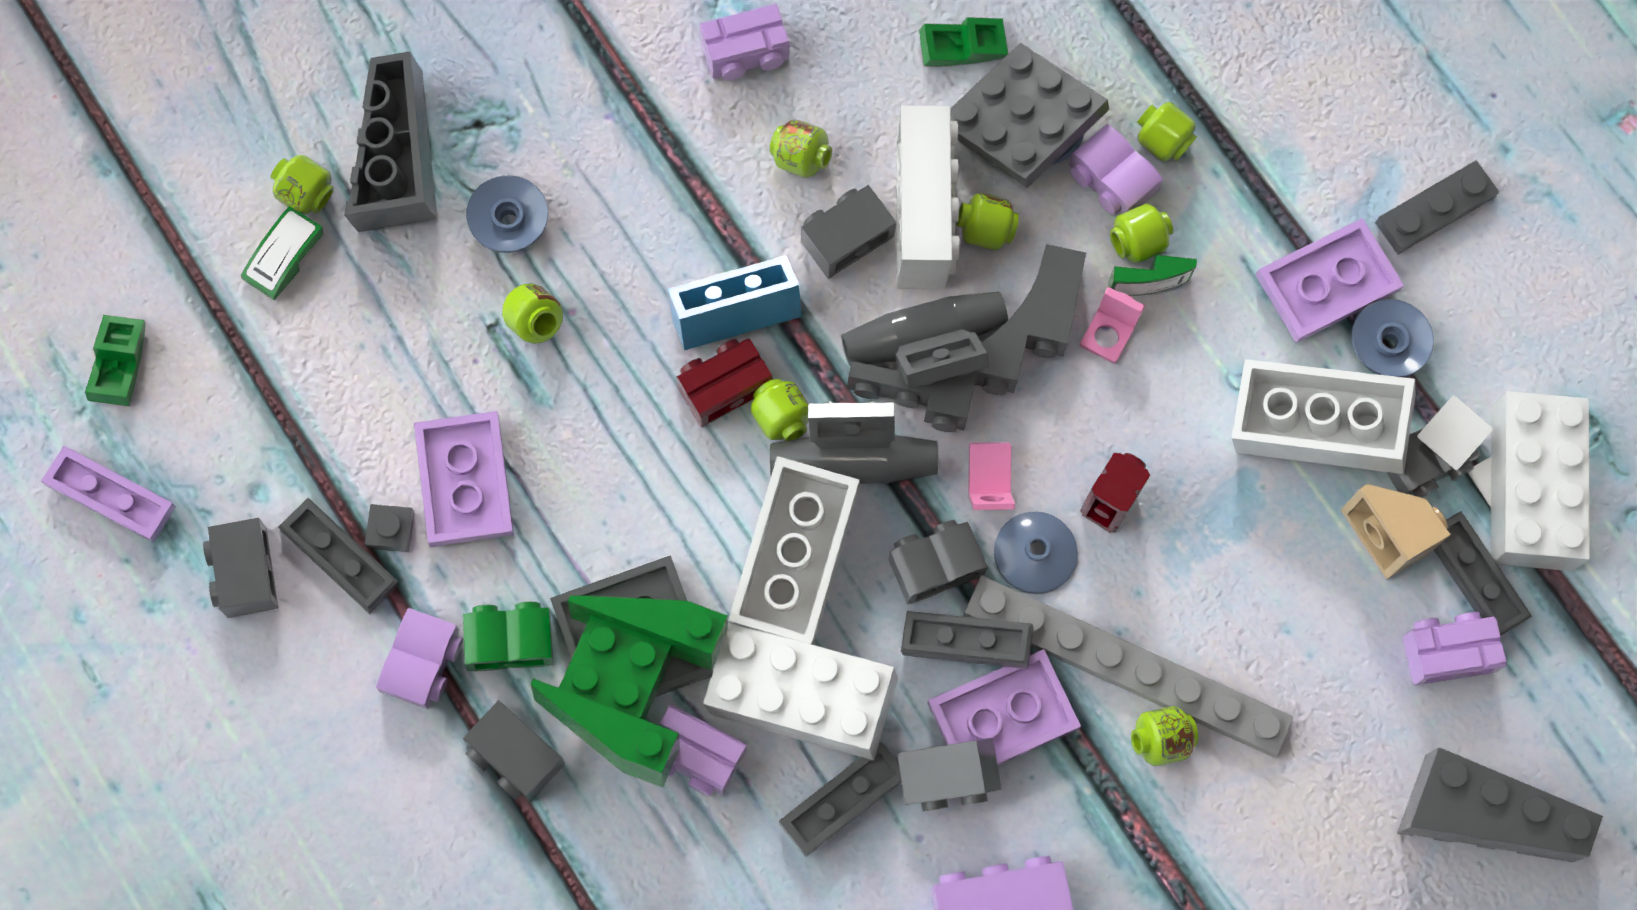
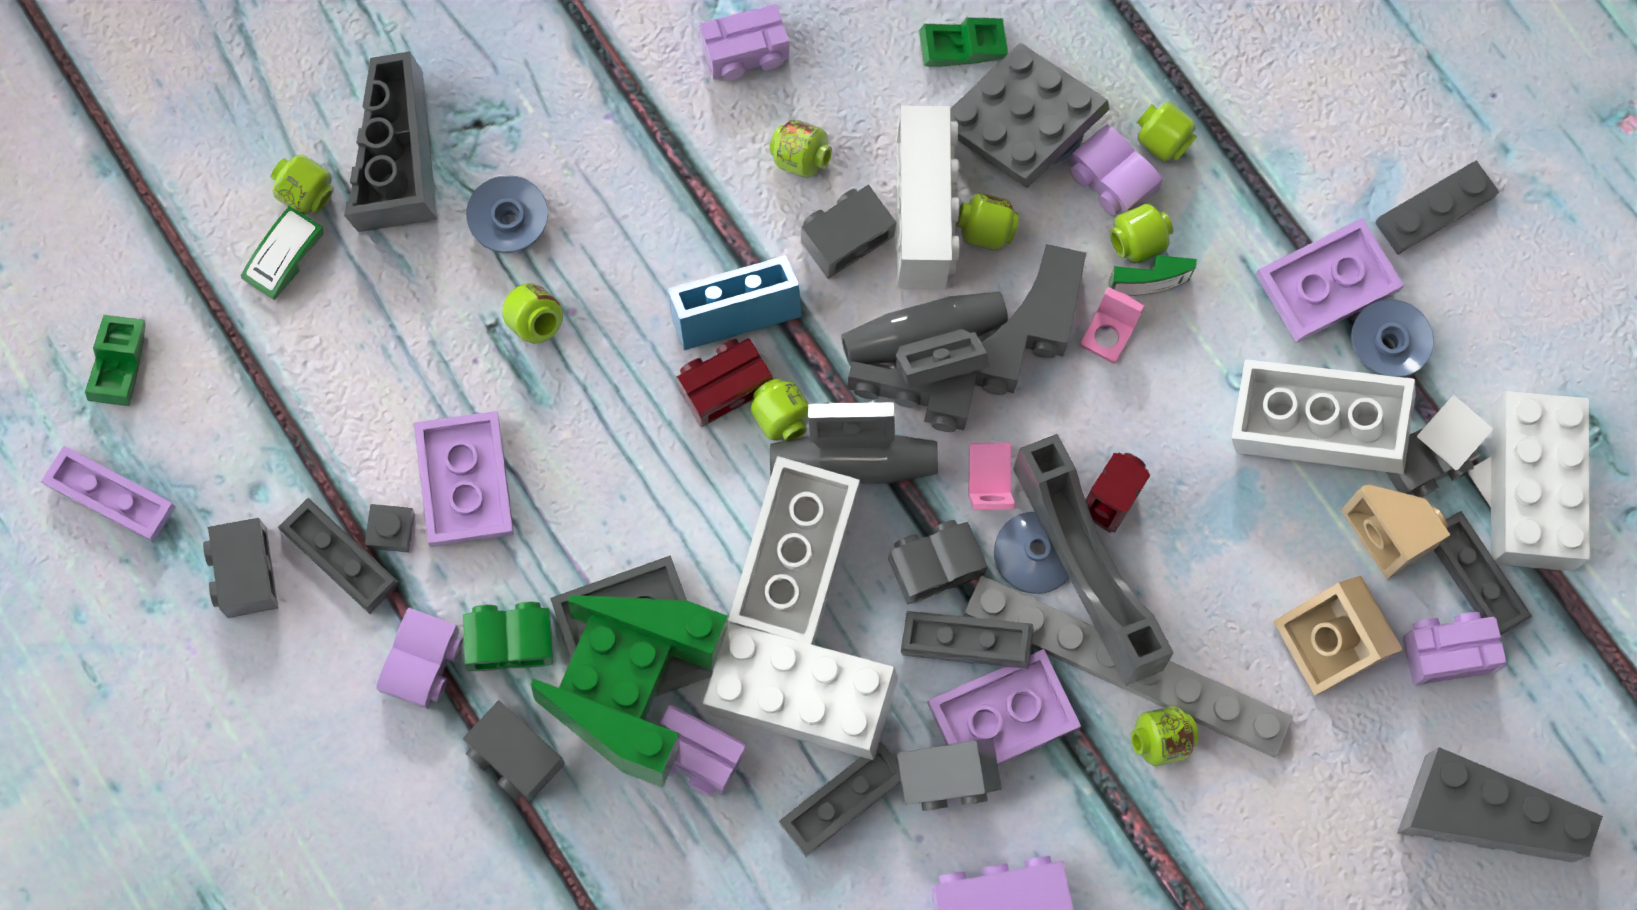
none -> dark grey arch [1013,434,1174,686]
none -> tan slope [1273,575,1403,696]

